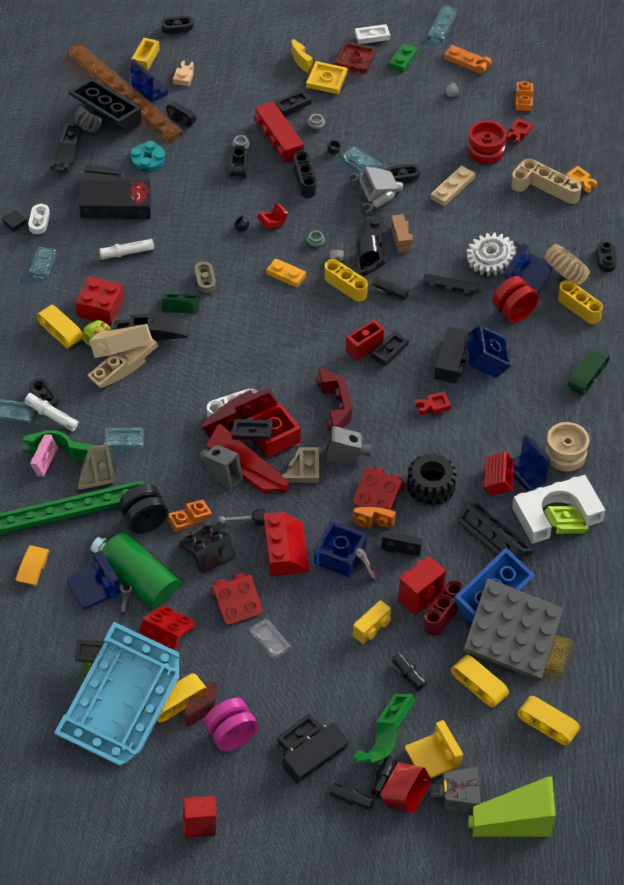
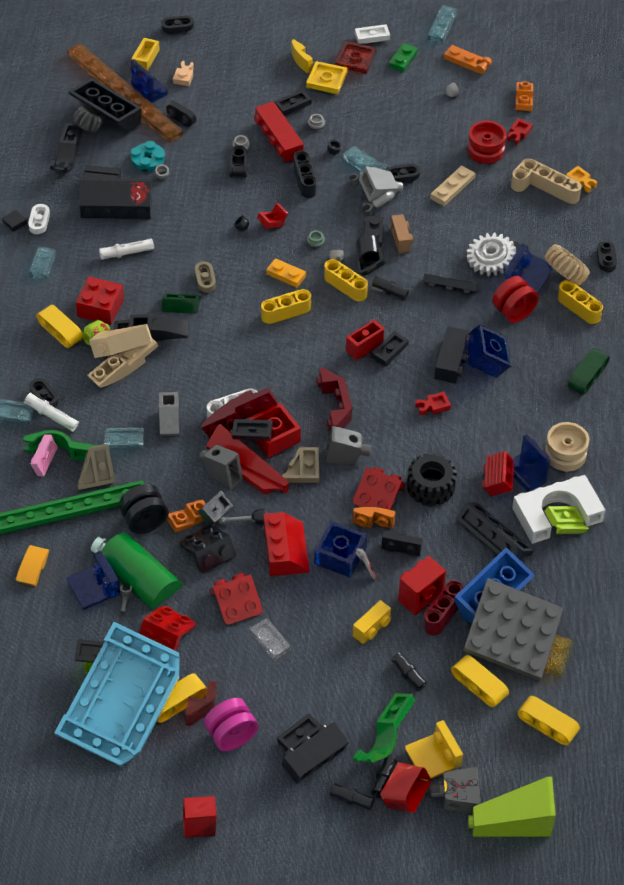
none -> light grey hinge [155,164,169,180]
none -> flat silver slope [159,392,179,437]
none -> plate [197,491,234,526]
none -> yellow beam [261,289,311,324]

